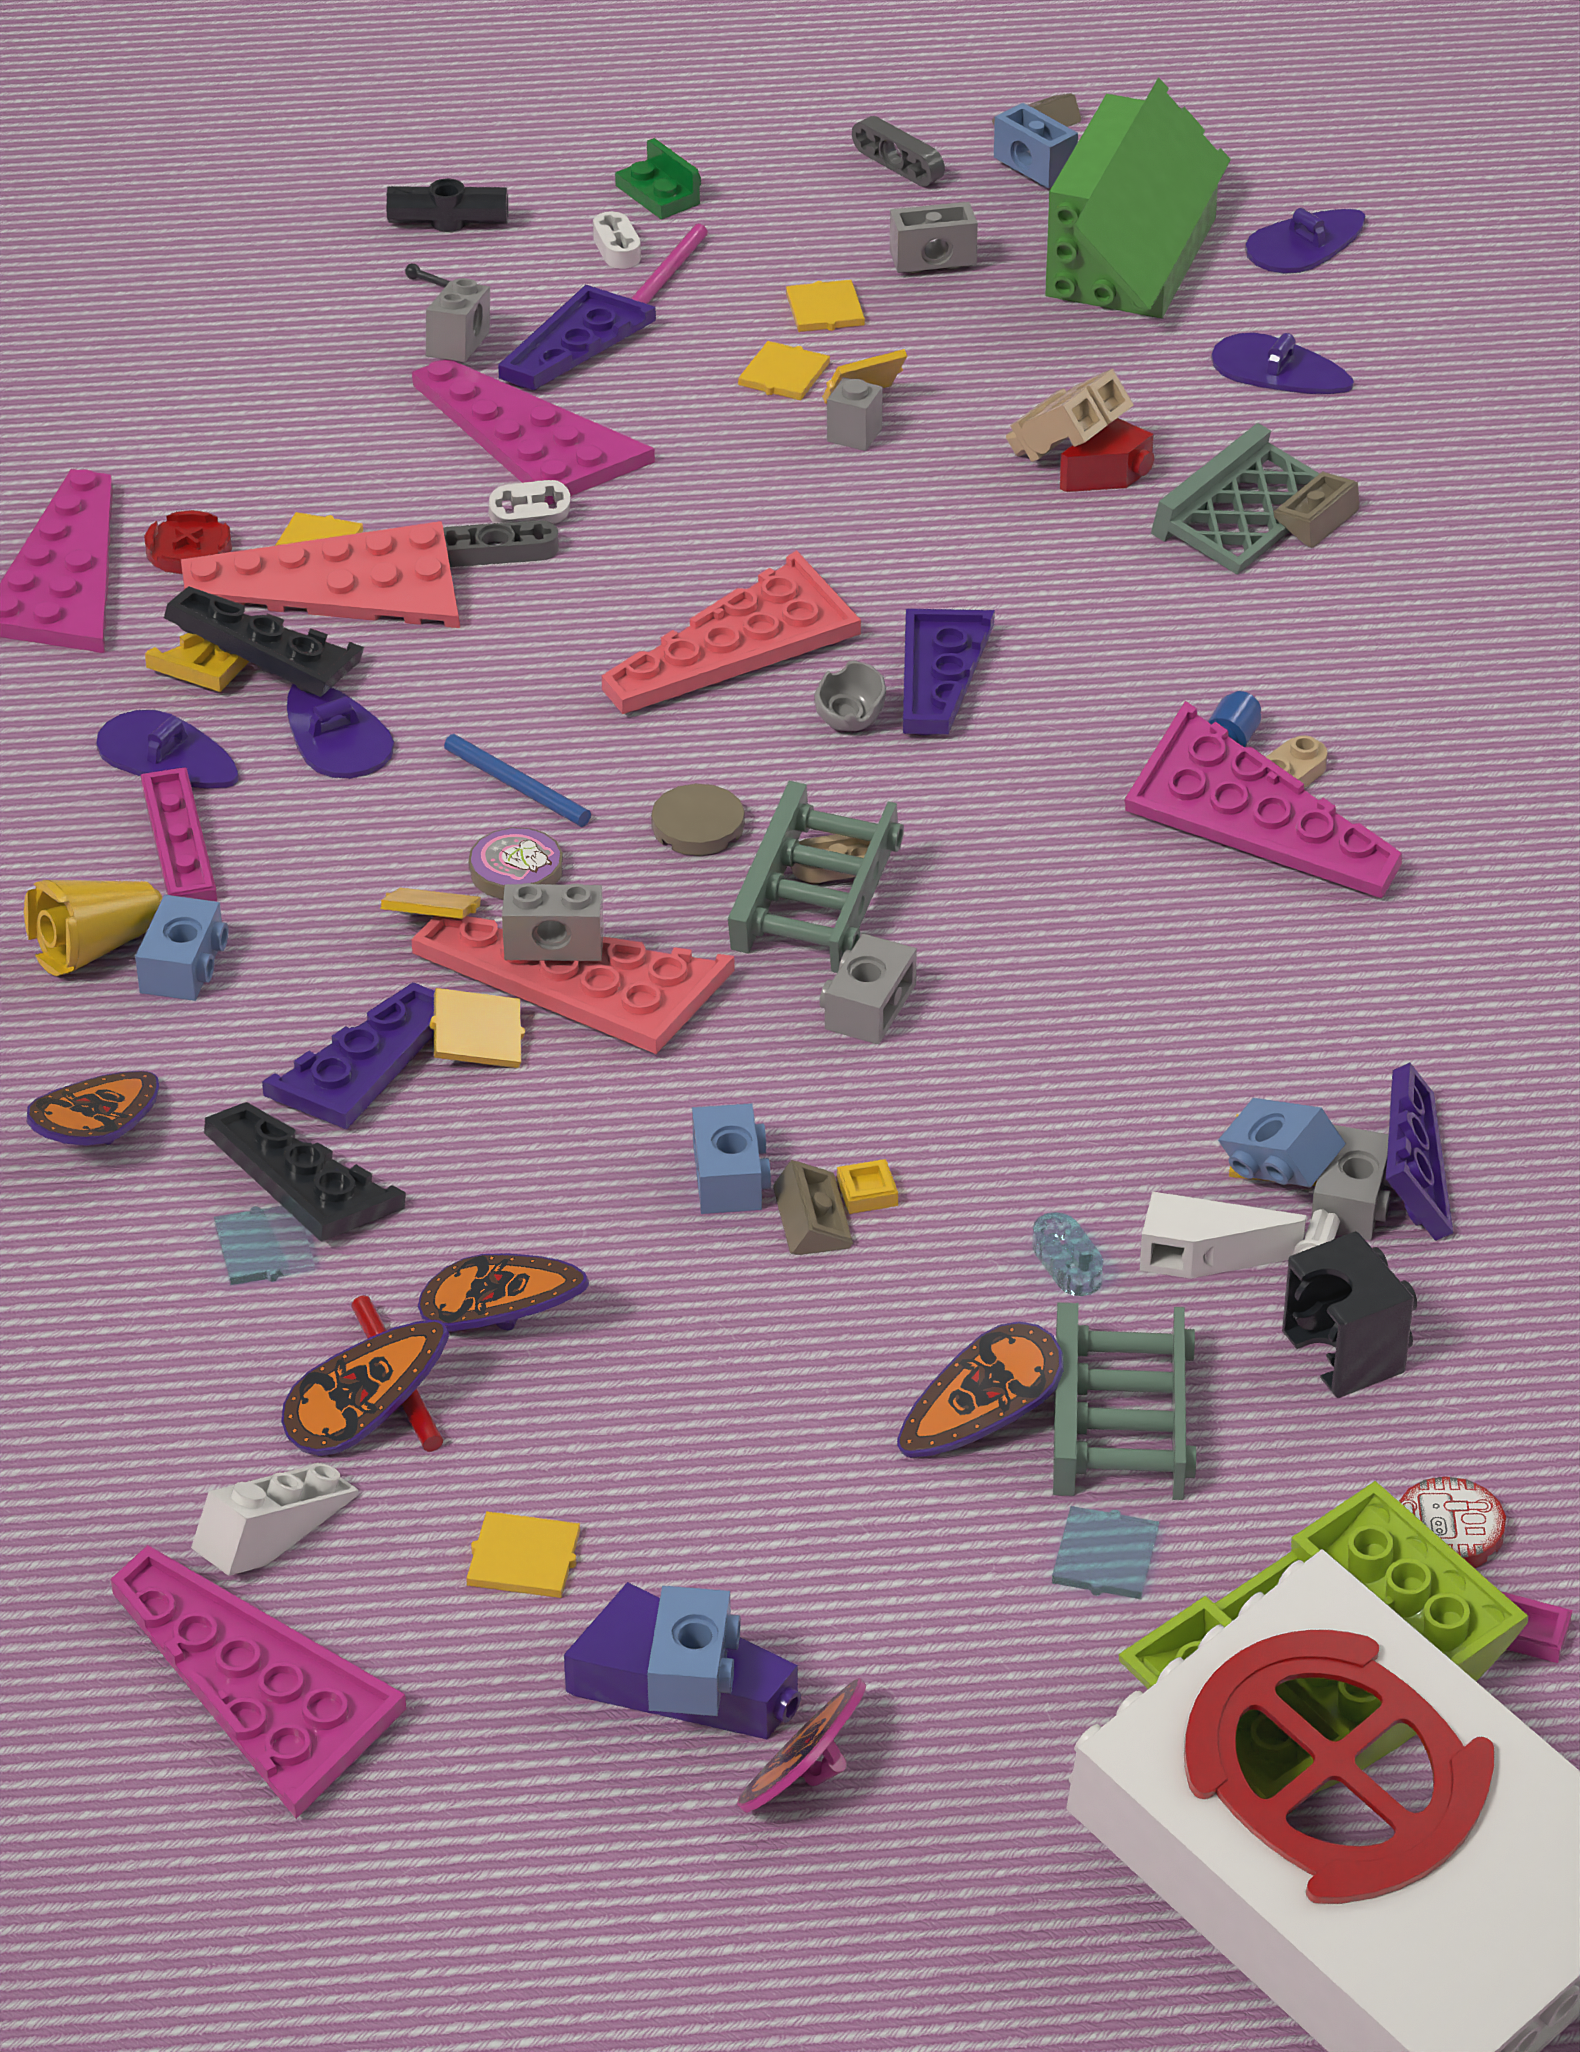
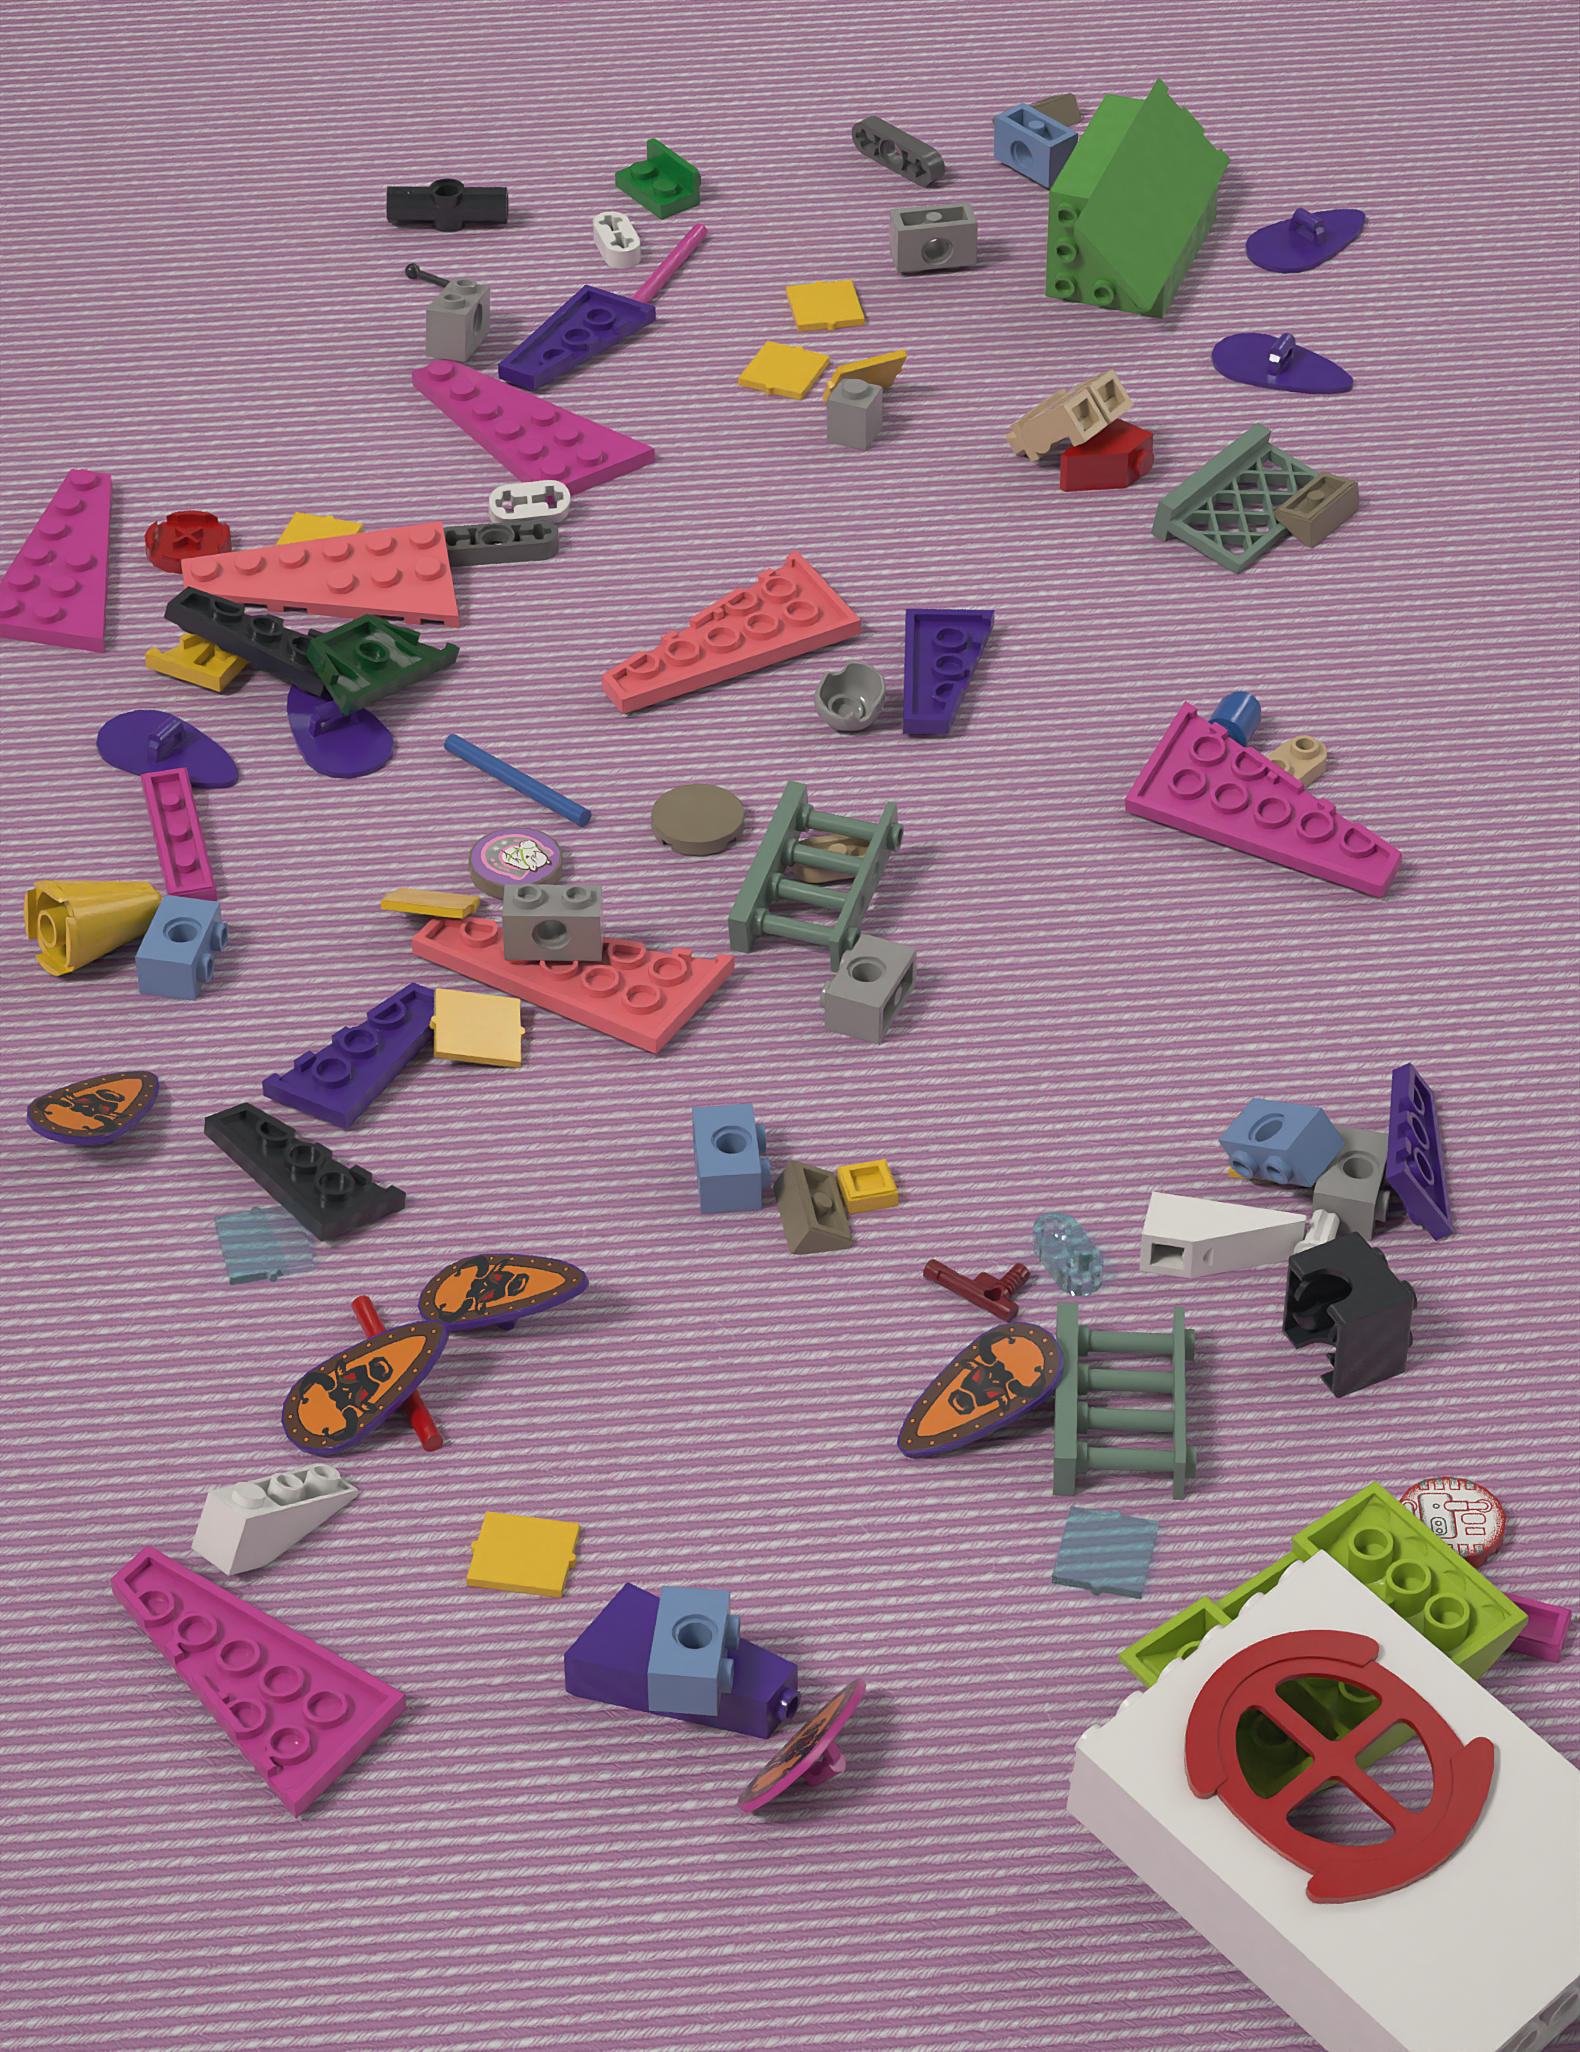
none -> dark green wing [306,614,460,716]
none -> dark red hose [923,1259,1031,1323]

